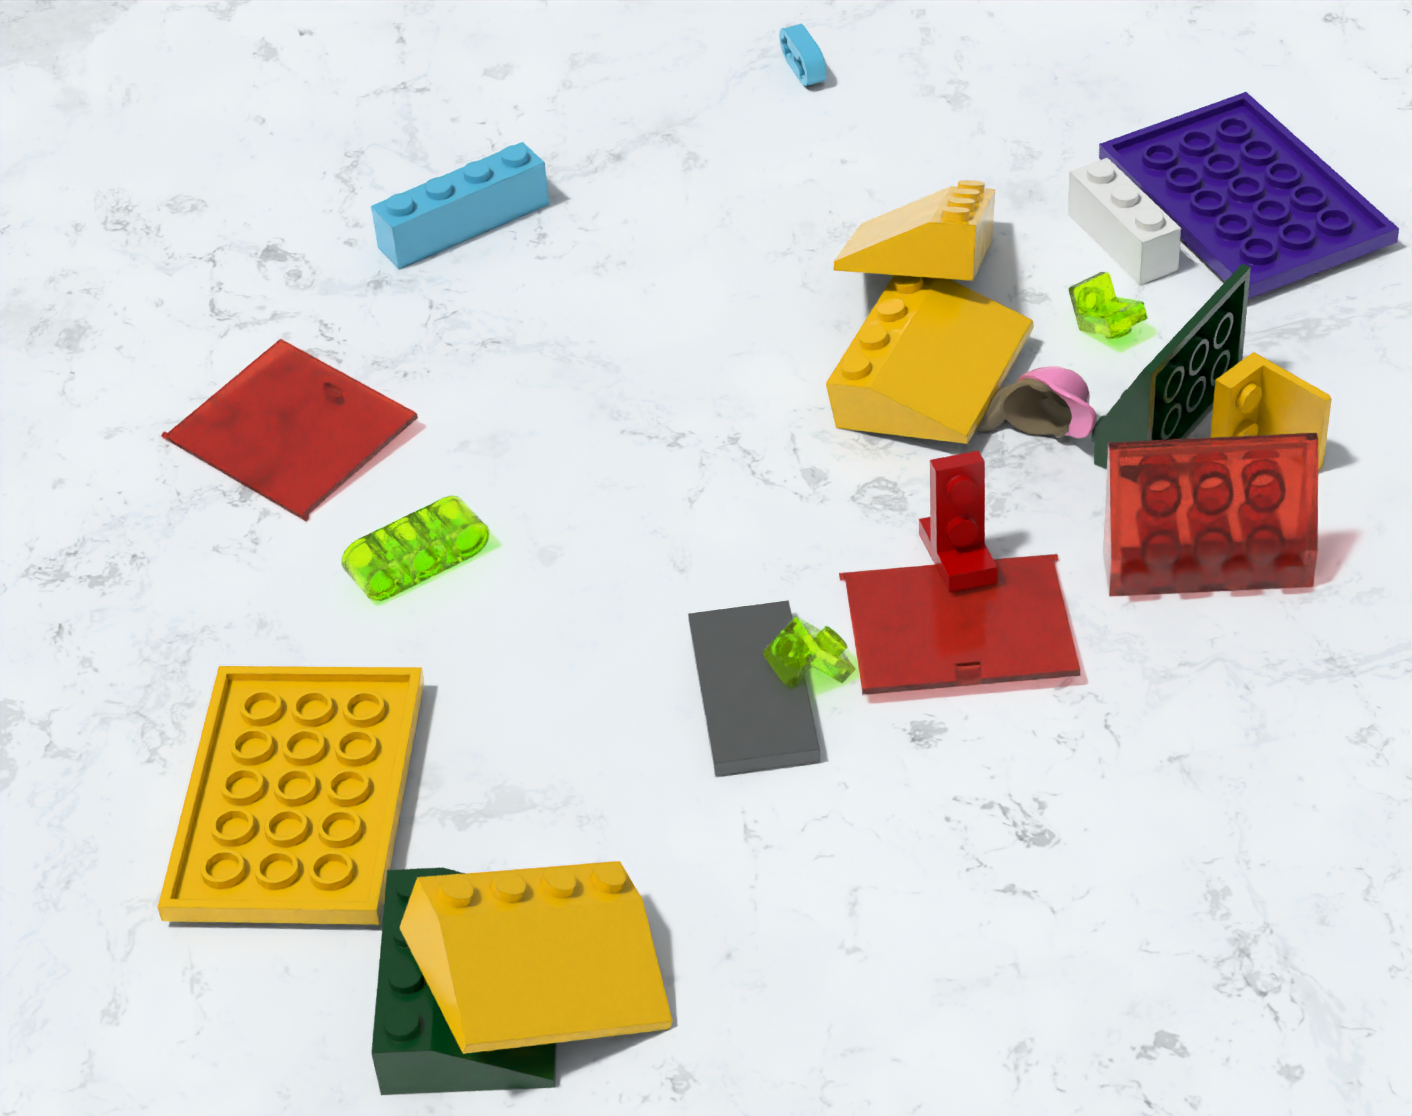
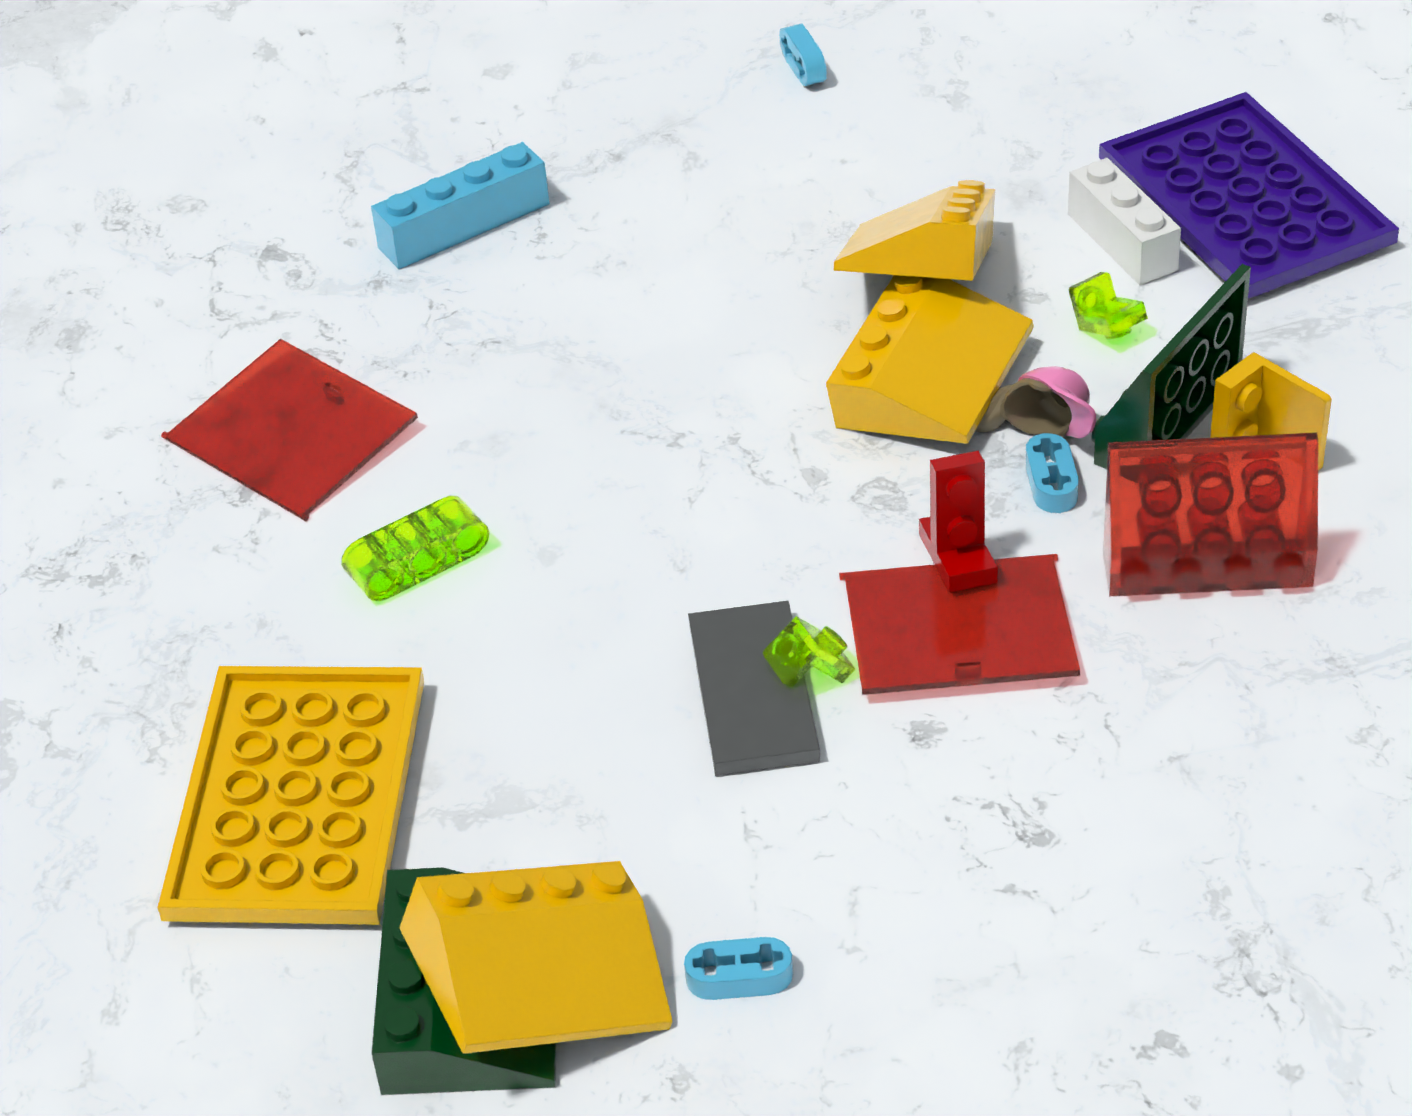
none -> medium azure beam [684,937,793,1000]
none -> medium azure beam [1026,433,1078,513]

